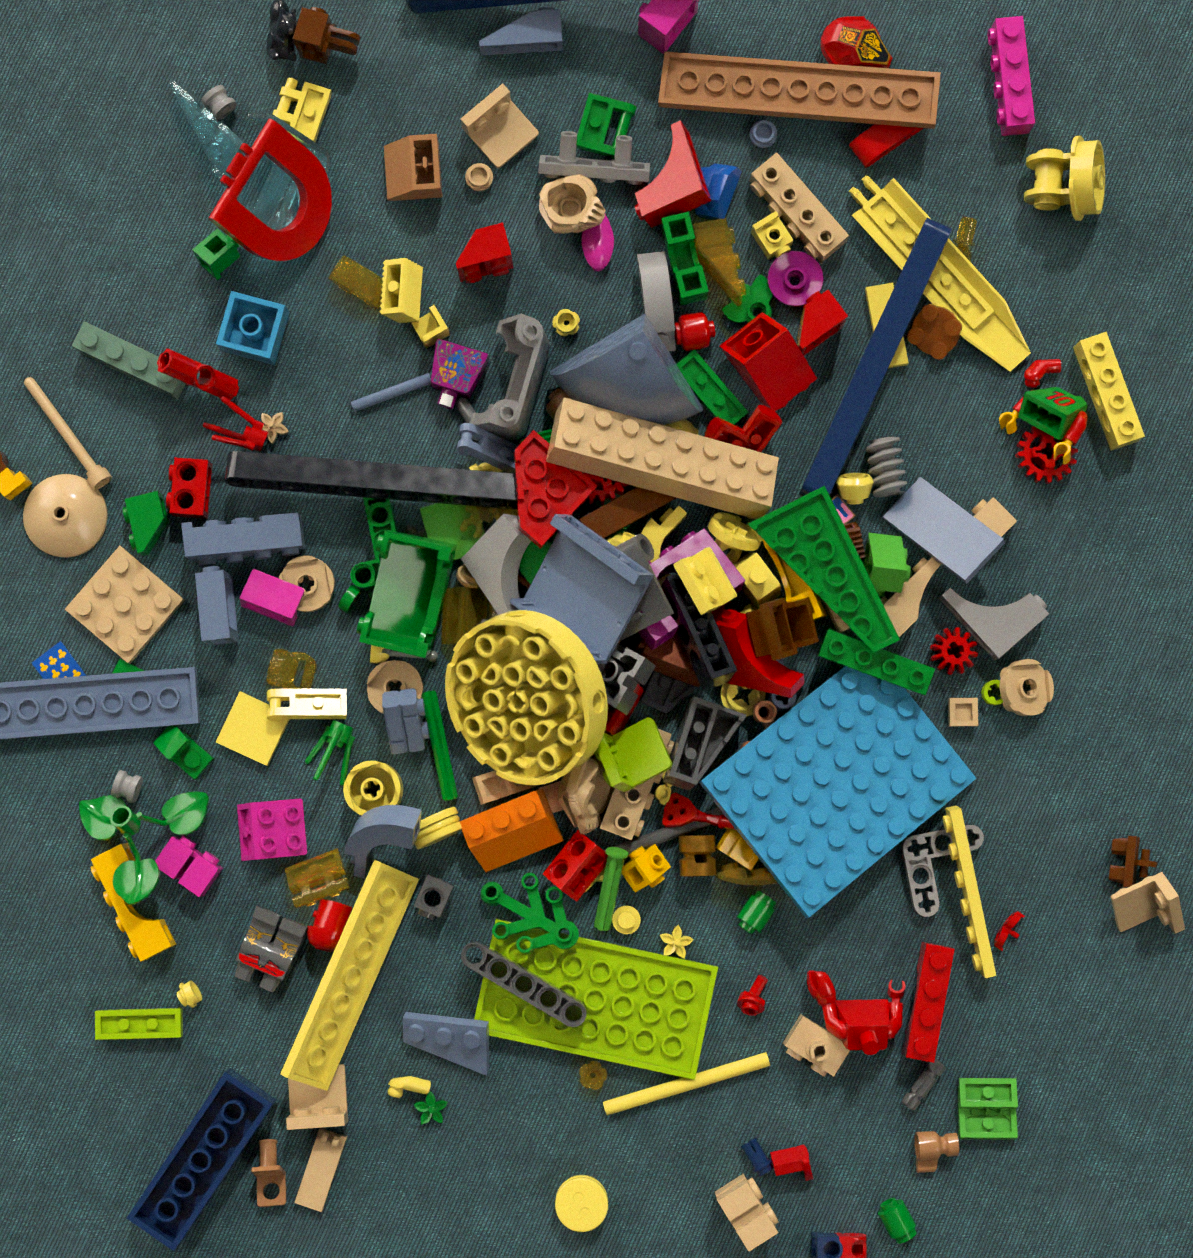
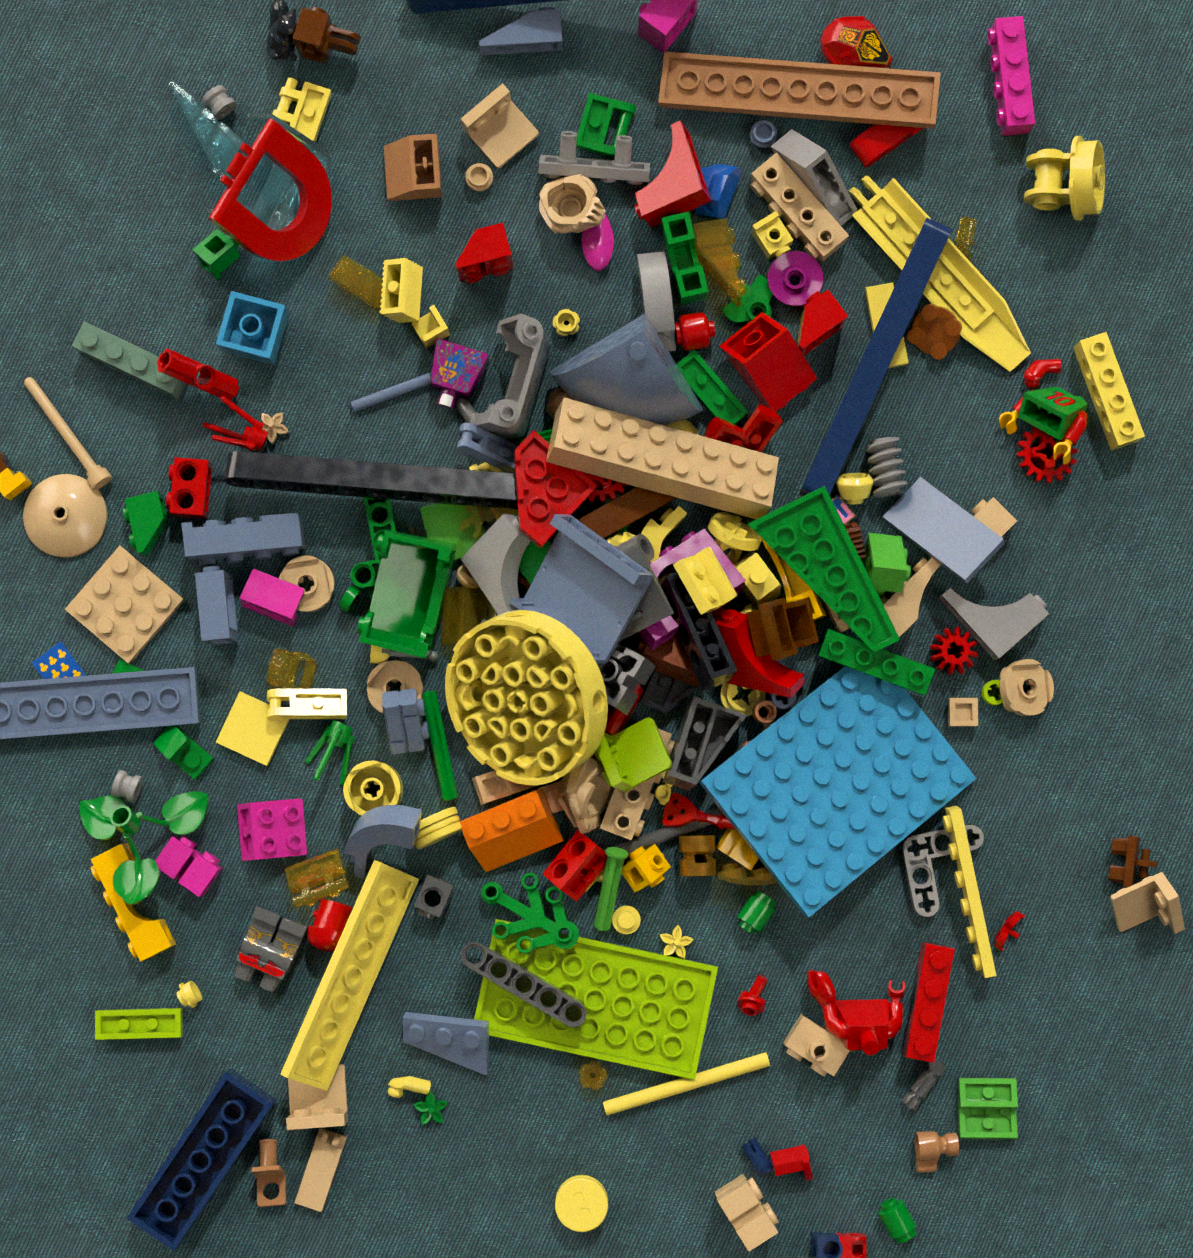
none -> light grey arch [771,129,858,226]

